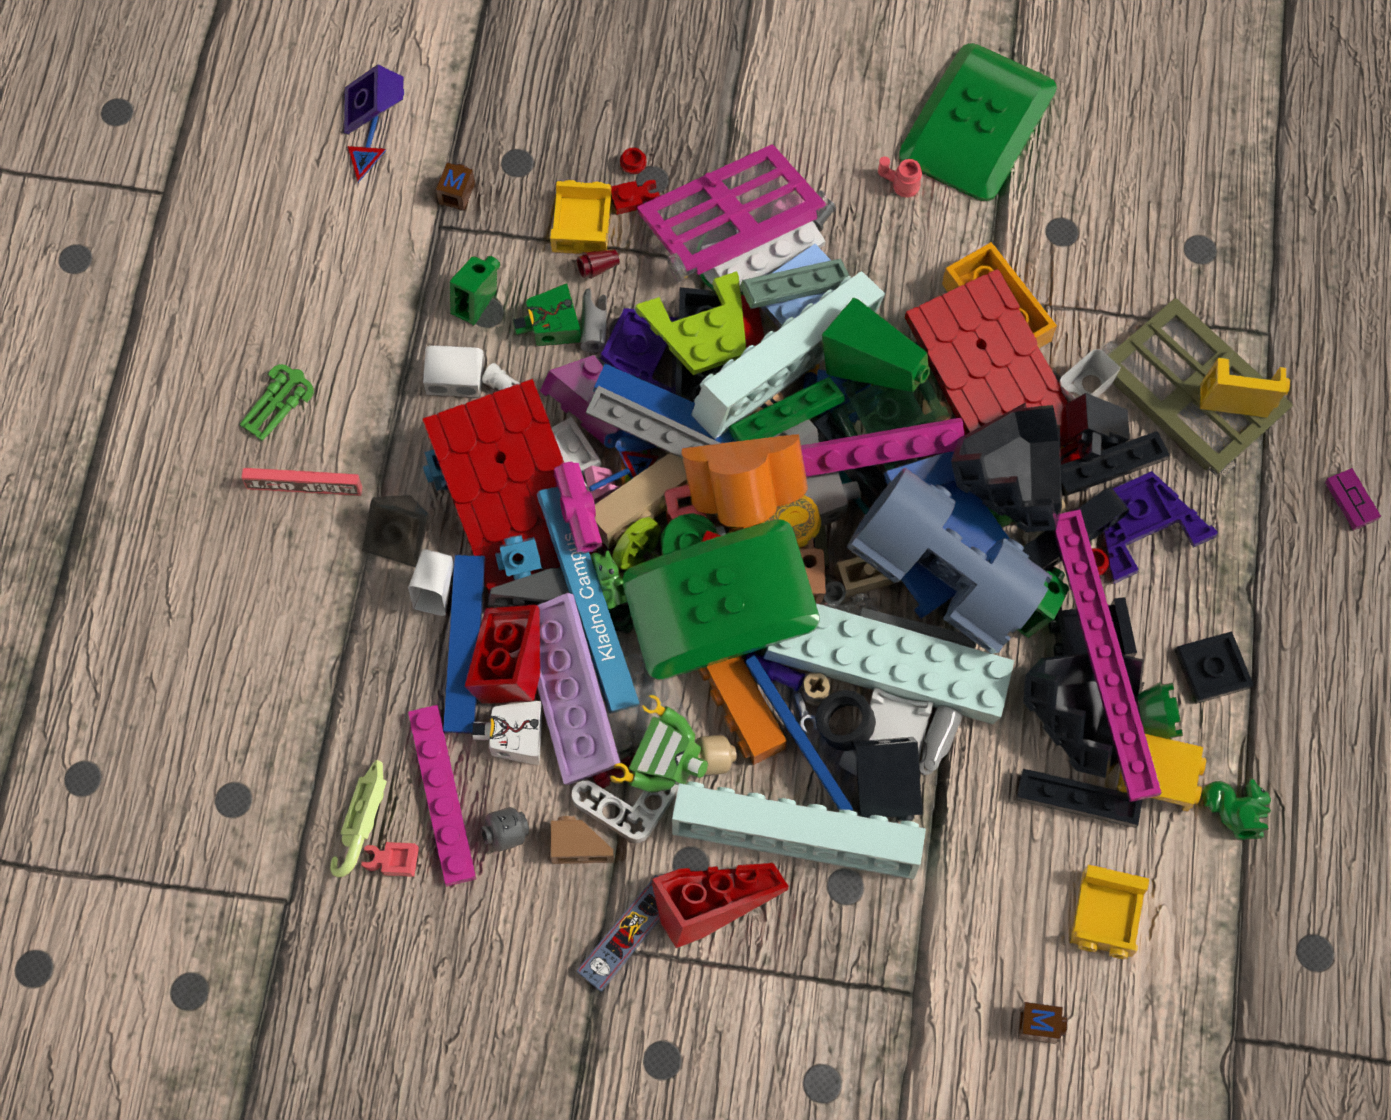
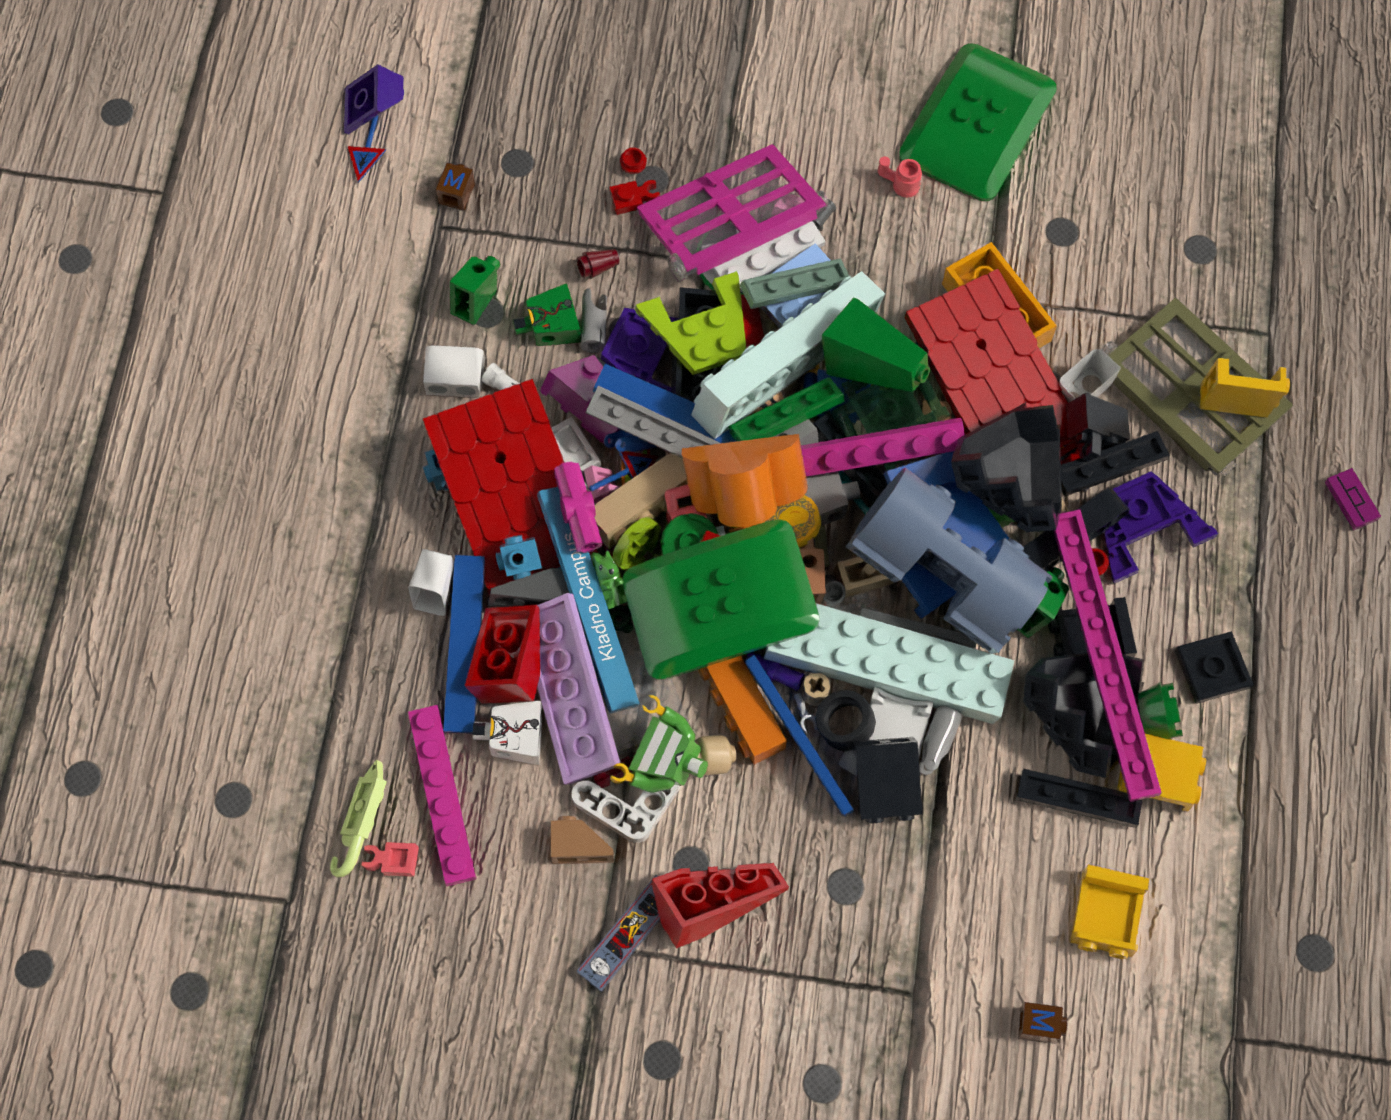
bright green piece [239,364,314,441] -> none
coral tile [241,468,362,496] -> none
clear smoke slope [362,495,428,567] -> none
dark grey head [481,807,529,851] -> none
yellow panel [550,180,611,254] -> none
light aqua brick [672,781,926,879] -> none
green animal [1201,779,1271,840] -> none

